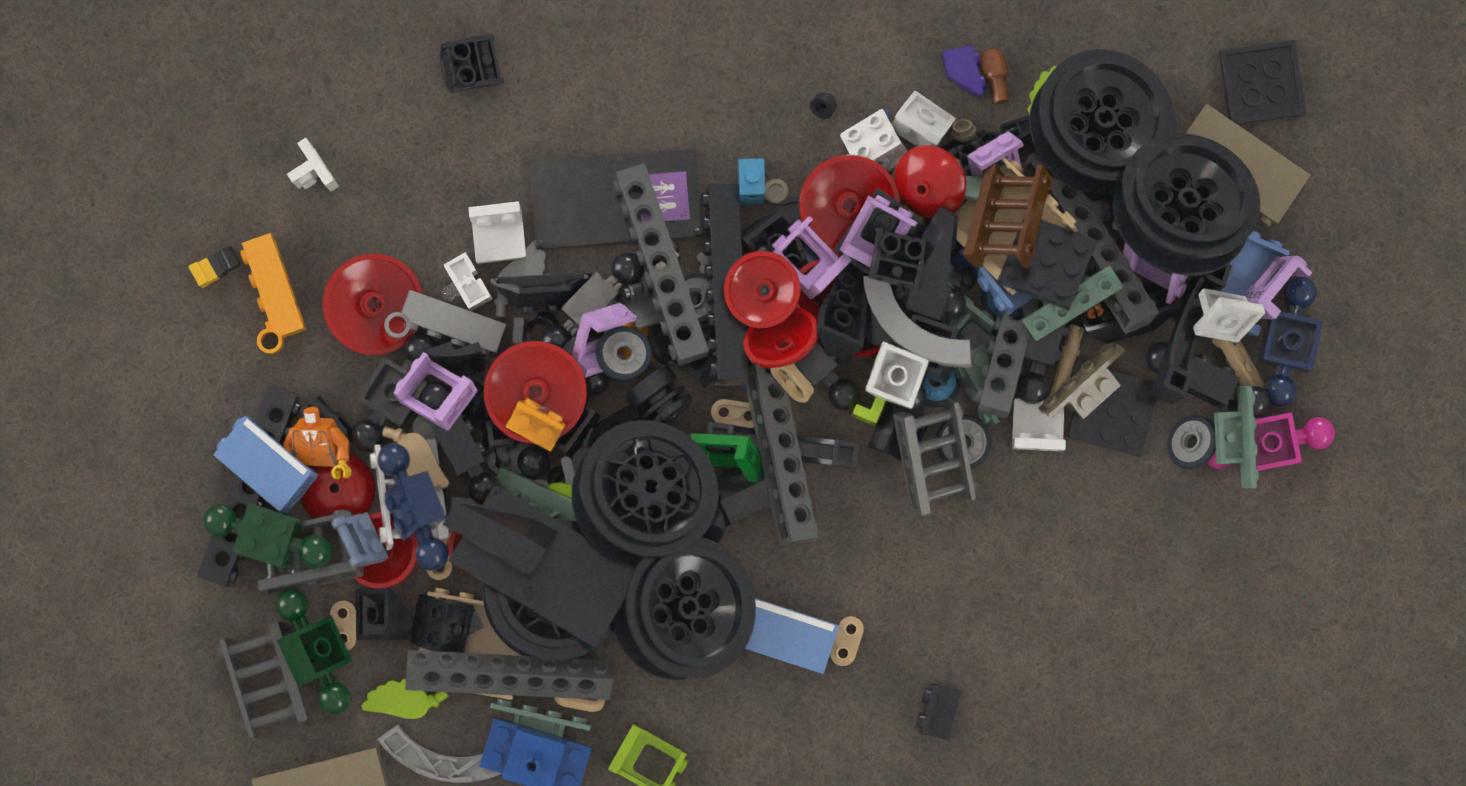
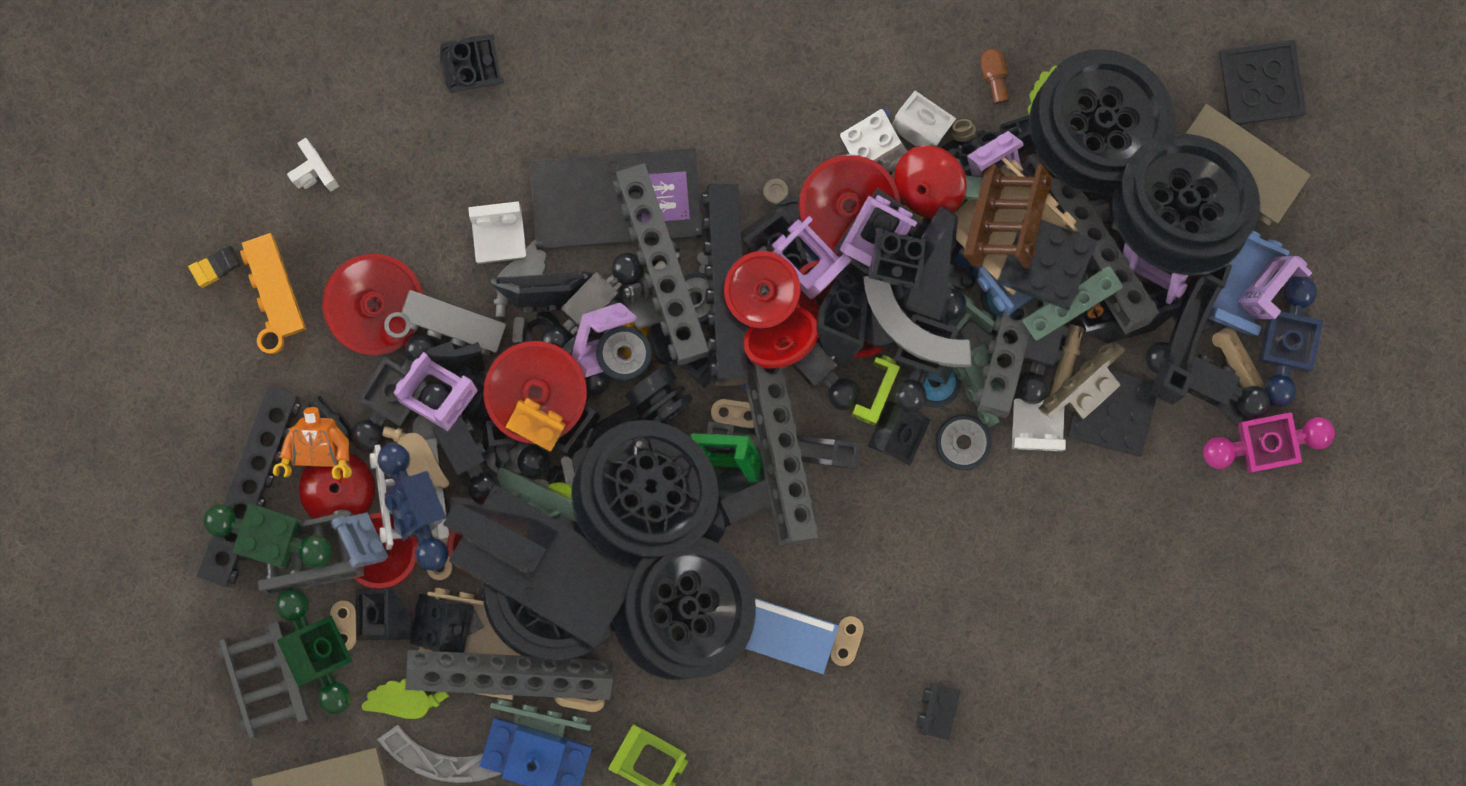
medium blue panel [213,415,319,514] -> none
white piece [441,252,493,311] -> none
dark azure torso [737,158,765,206] -> none
tan plate [771,364,814,403] -> none
black tile [810,93,837,119] -> none
white slope [865,342,929,408] -> none
dark grey fence [893,398,976,515] -> none
dark purple slope [941,45,987,98] -> none
wheel [1167,415,1216,469] -> none
white bracket [1193,289,1265,343] -> none
sand green bracket [1214,386,1259,488] -> none

